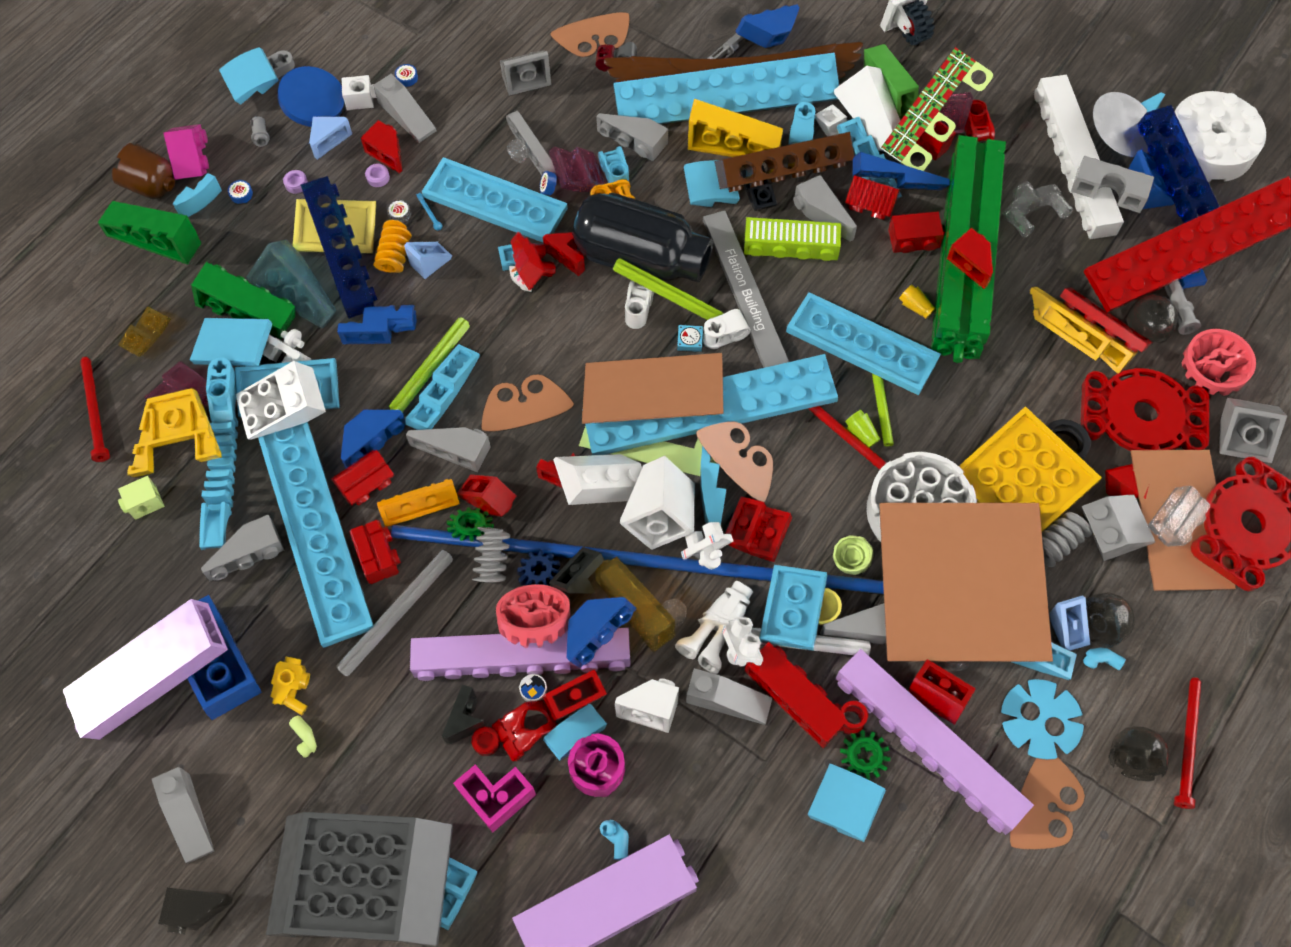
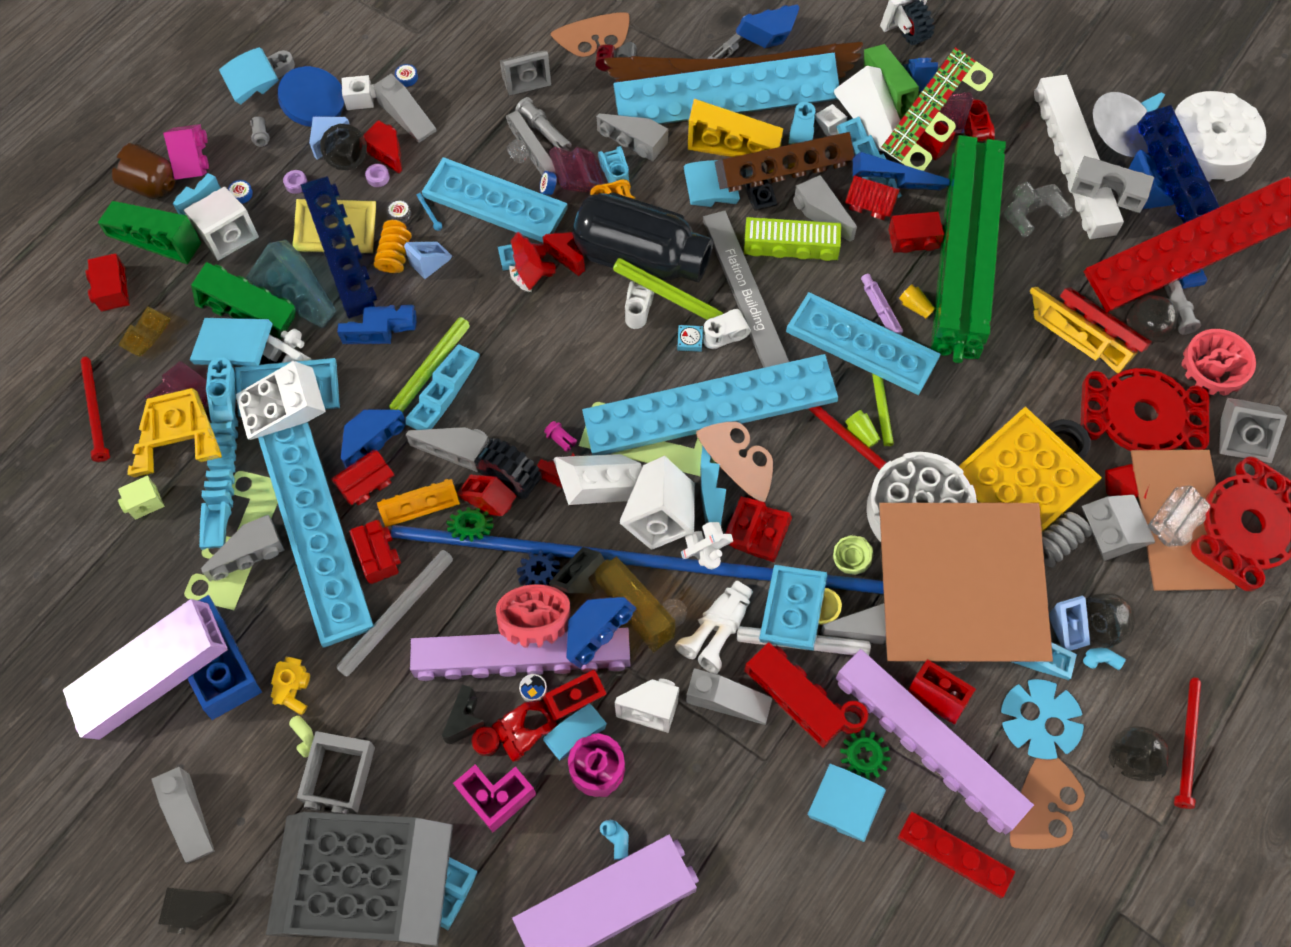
light grey piece [472,527,510,583] -> none
nougat piece [482,374,574,431] -> none
nougat piece [582,353,724,424] -> none
white hips [722,617,763,666] -> none
red slope [947,228,993,289] -> none
none -> red brick [85,253,130,312]
none -> white slope [184,187,259,261]
none -> yellowish green piece [184,471,278,610]
none -> light grey window [297,731,375,814]
none -> clear smoke cylinder [320,124,367,171]
none -> black bush [474,438,542,499]
none -> light grey pin [515,97,572,154]
none -> dark pink pin [544,421,577,452]
none -> lavender piece [861,274,903,335]
none -> red plate [897,811,1016,899]
none -> blue slope [902,58,938,91]

